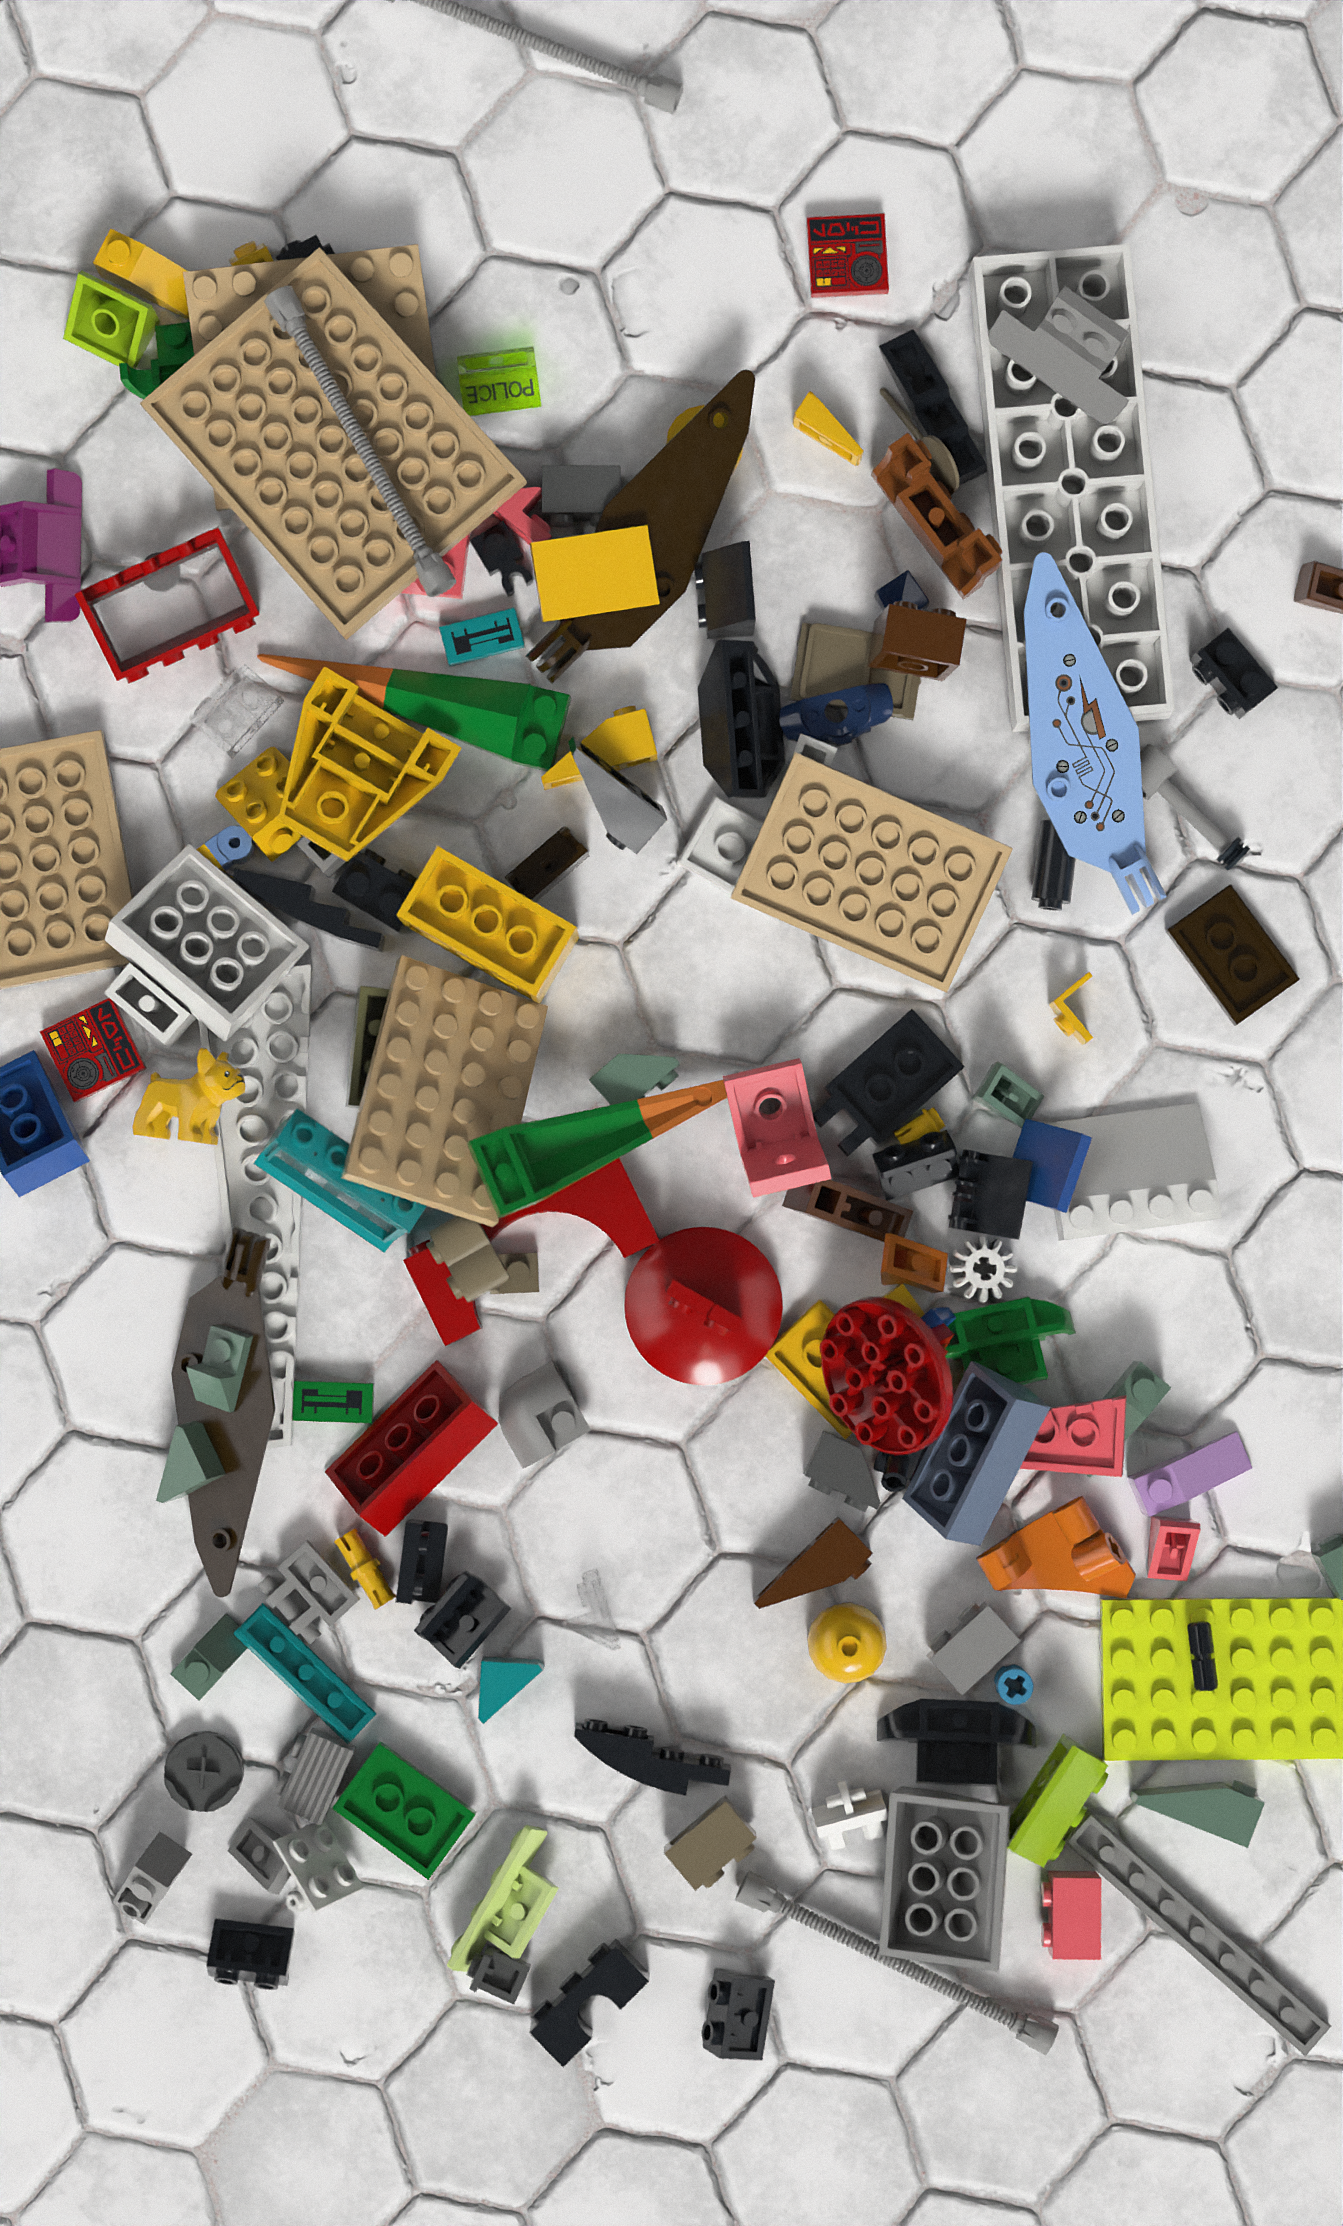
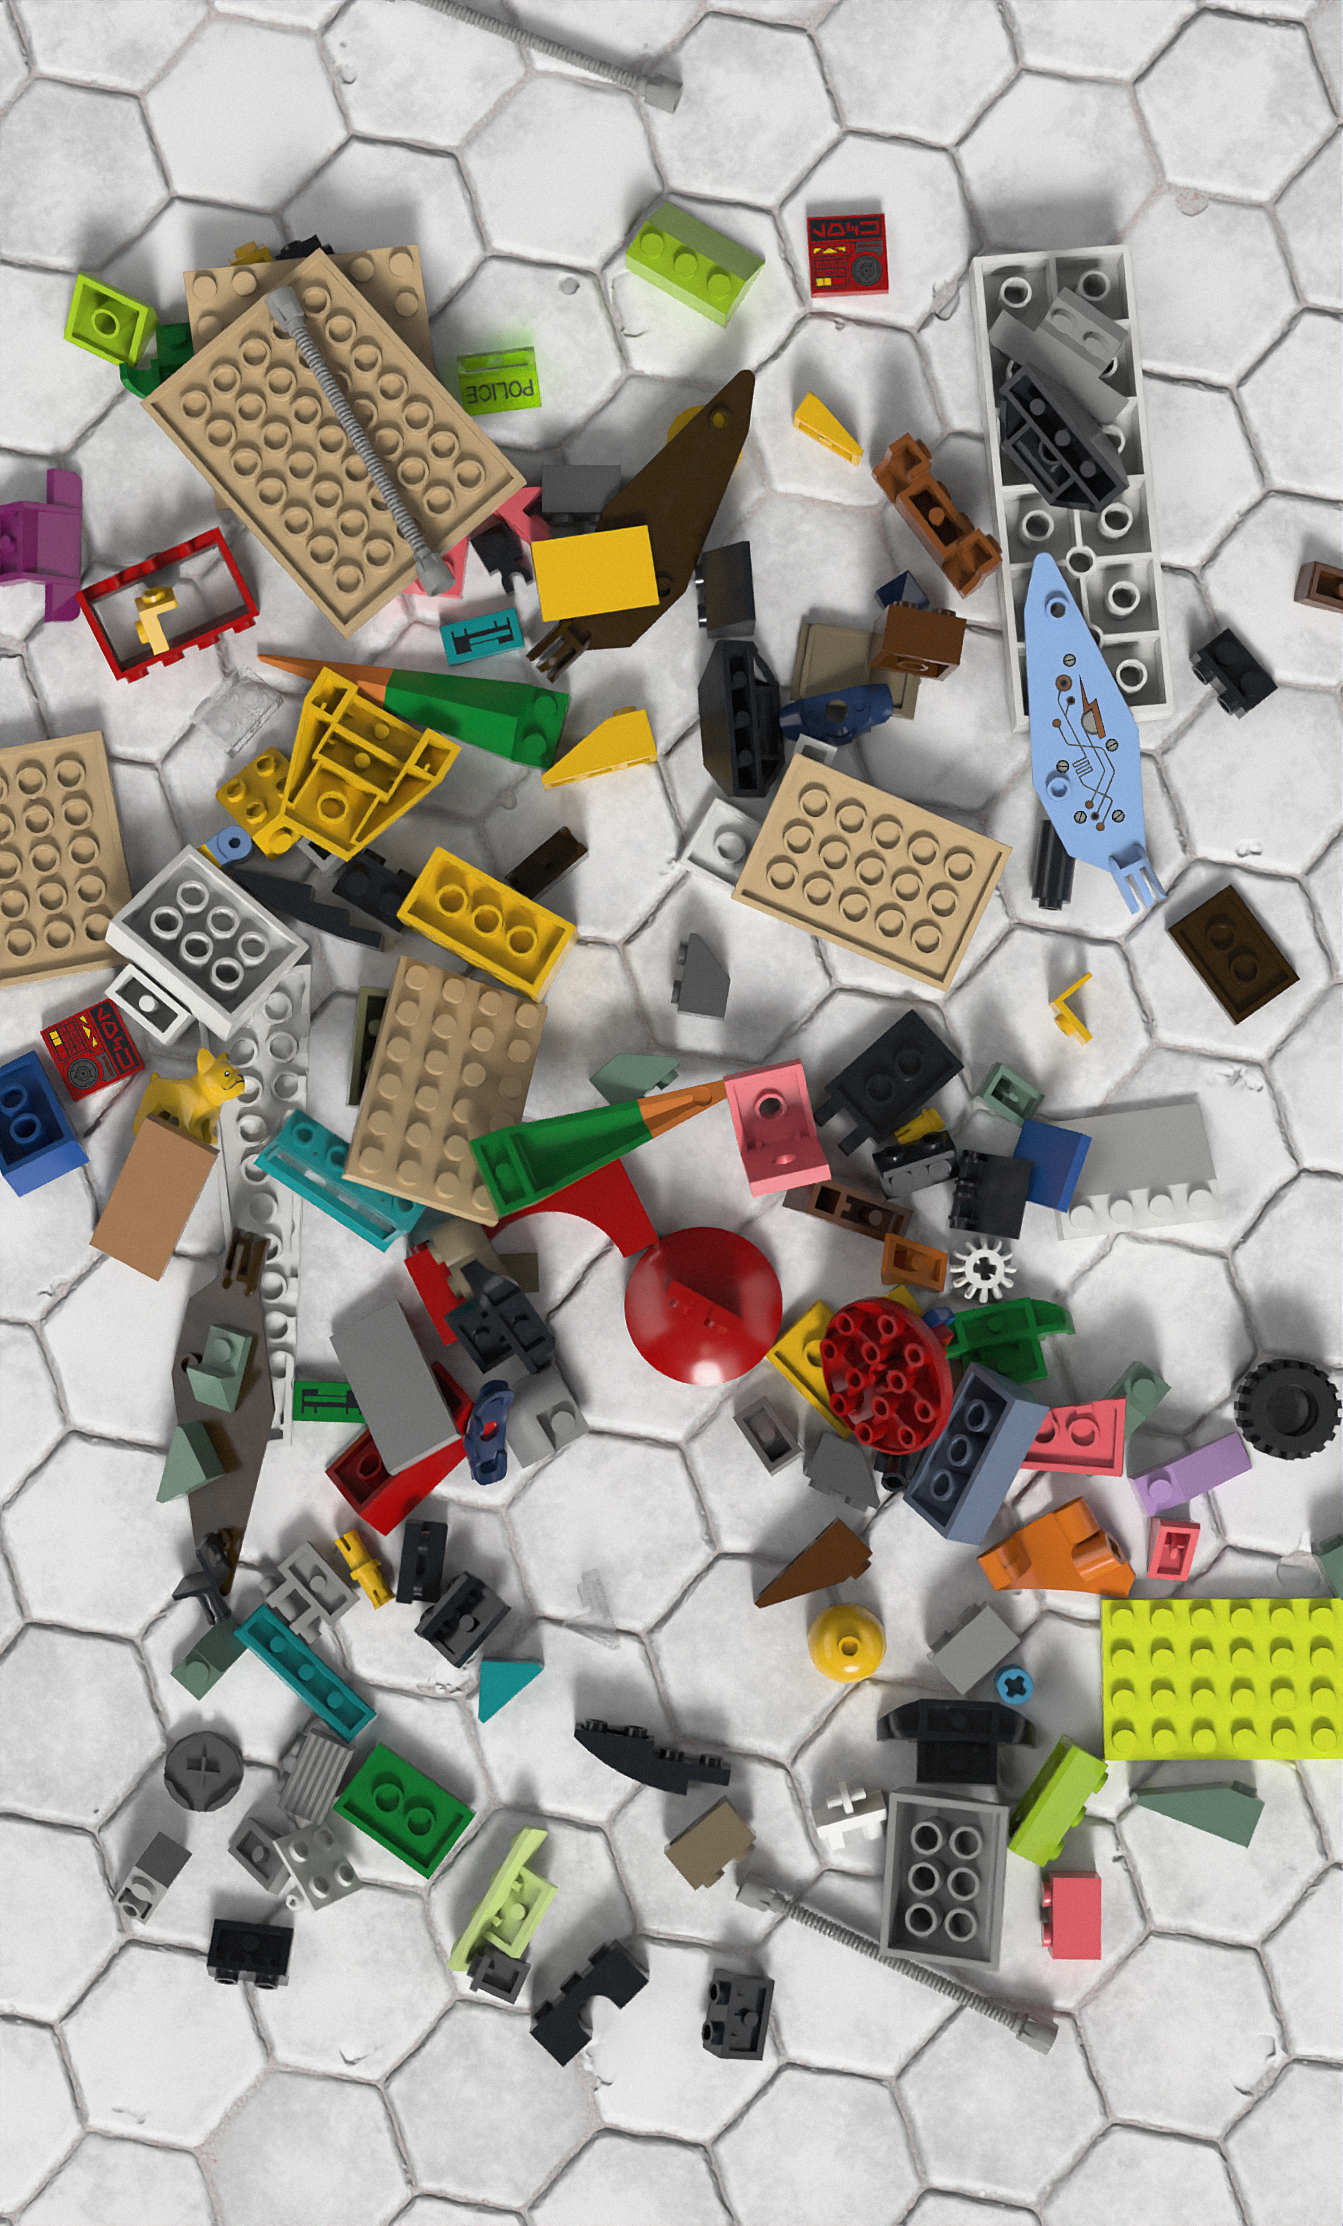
yellow slope [93,228,190,321] -> none
slope [568,736,668,854] -> none
black slope [879,329,987,486] -> none
dark tan piece [880,388,959,495] -> none
light grey tile [1062,1810,1331,2056] -> none
light grey piece [1140,744,1250,871] -> none
black piece [1187,1621,1218,1691] -> none
none -> medium nougat tile [89,1112,221,1282]
none -> yellow bracket [134,586,178,655]
none -> black bracket [171,1532,232,1625]
none -> light grey tile [329,1299,462,1475]
none -> black plate [443,1258,556,1375]
none -> dark blue piece [463,1380,514,1485]
none -> lime slope [625,201,766,328]
none -> dark grey slope [671,933,731,1021]
none -> light grey slope [732,1396,805,1476]
none -> black wedge [998,362,1130,513]
none -> black tyre [1234,1359,1342,1460]

